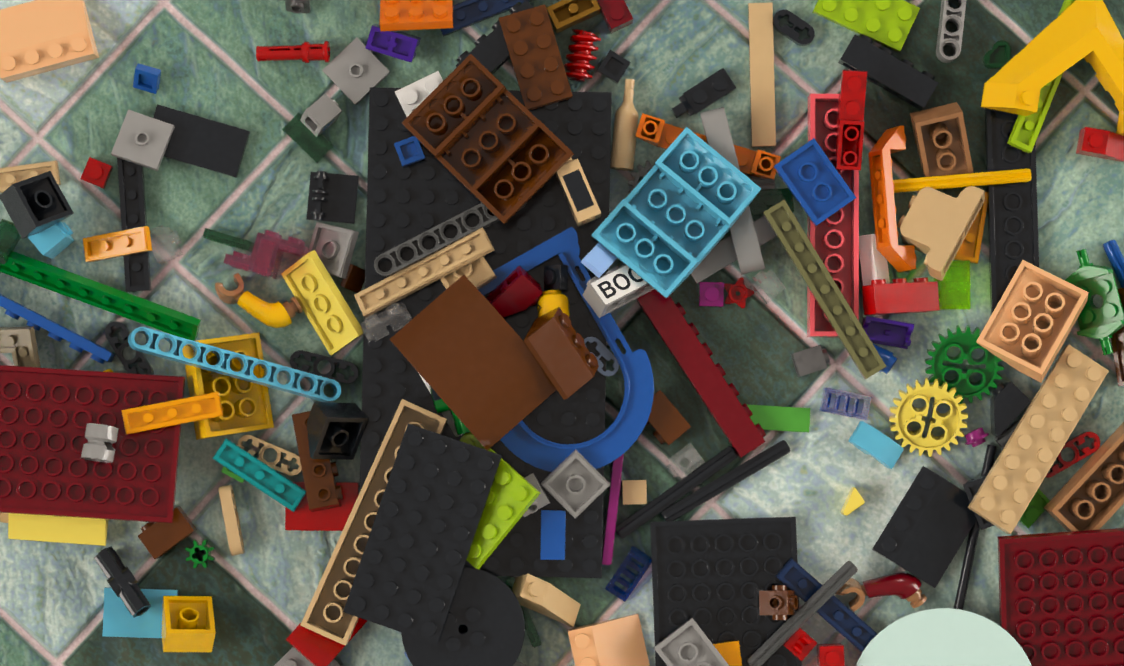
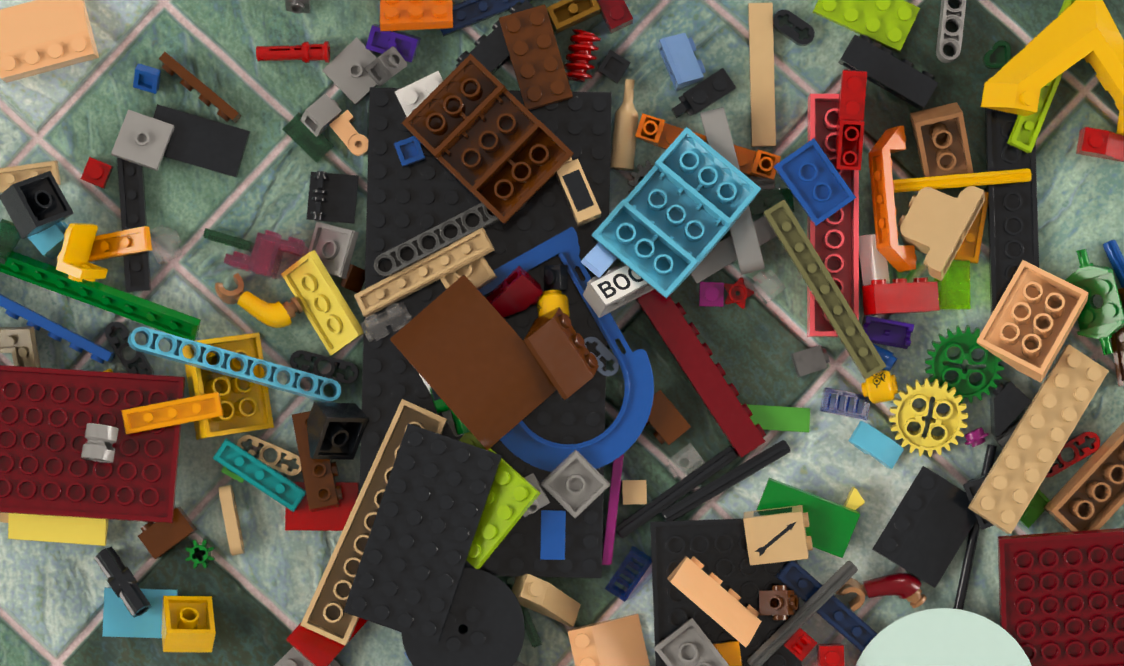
none -> yellow bracket [56,223,108,282]
none -> reddish brown plate [159,52,241,123]
none -> light nougat leg [329,110,368,156]
none -> flat silver bracket [365,46,408,87]
none -> medium blue slope [658,33,706,91]
none -> light nougat slope [667,556,761,647]
none -> tan brick [743,505,813,565]
none -> green tile [756,478,860,558]
none -> yellow head [861,370,898,404]

